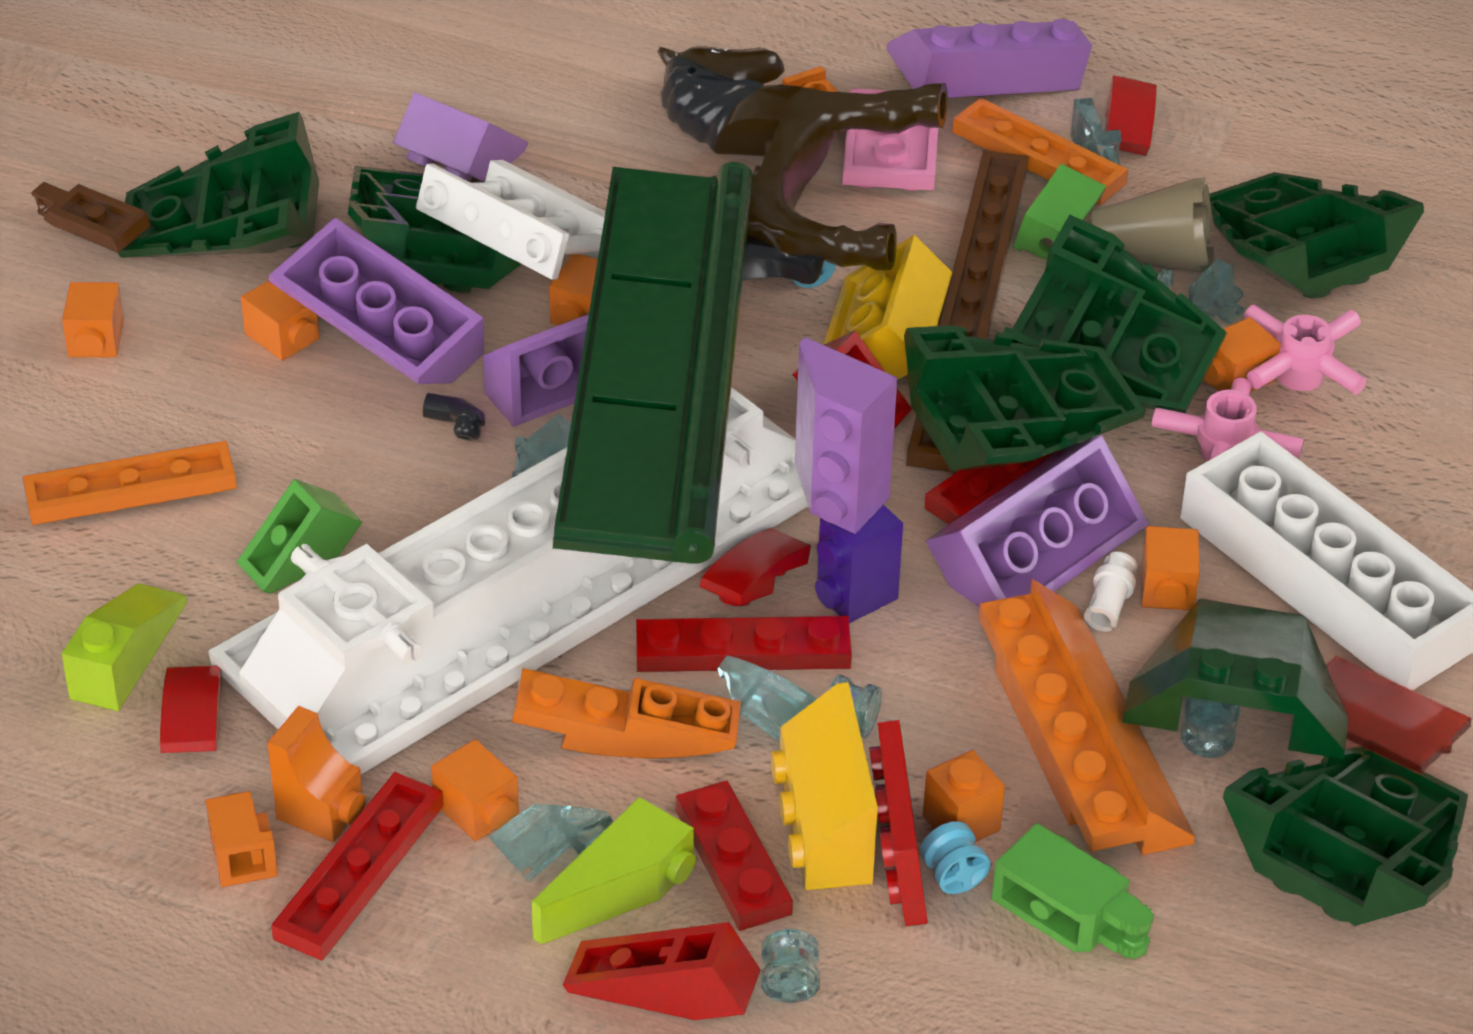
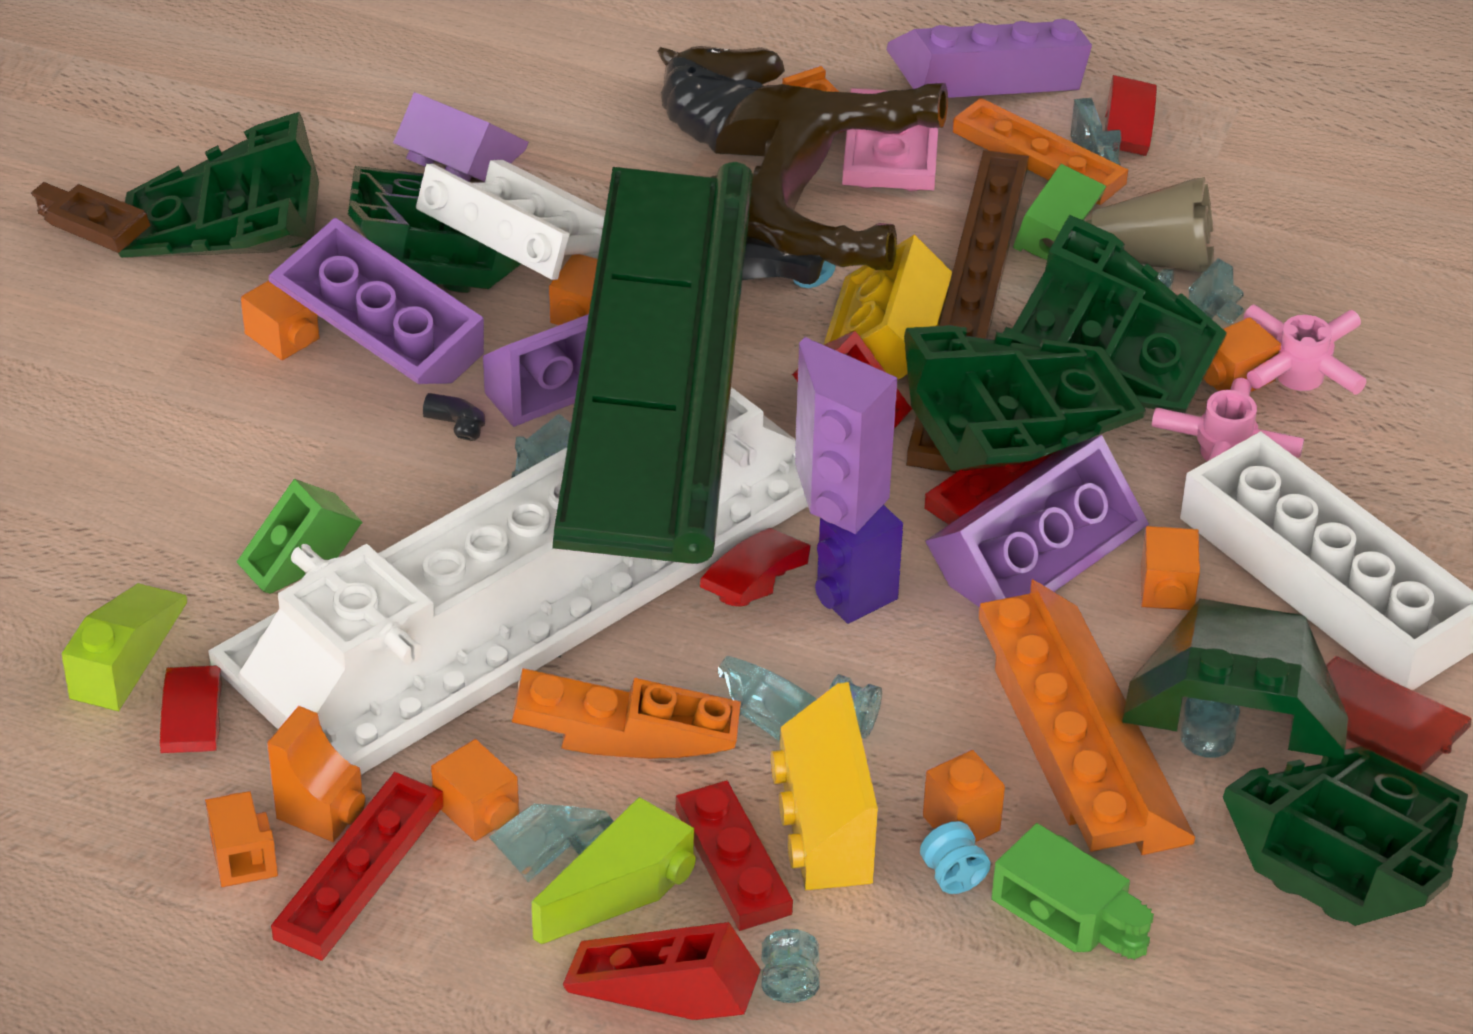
orange plate [22,440,237,525] -> none
orange brick [62,282,124,357] -> none
red plate [636,616,852,672] -> none
red plate [869,720,928,927] -> none
white pin [1084,552,1138,632] -> none
dark green wedge [1210,172,1424,298] -> none

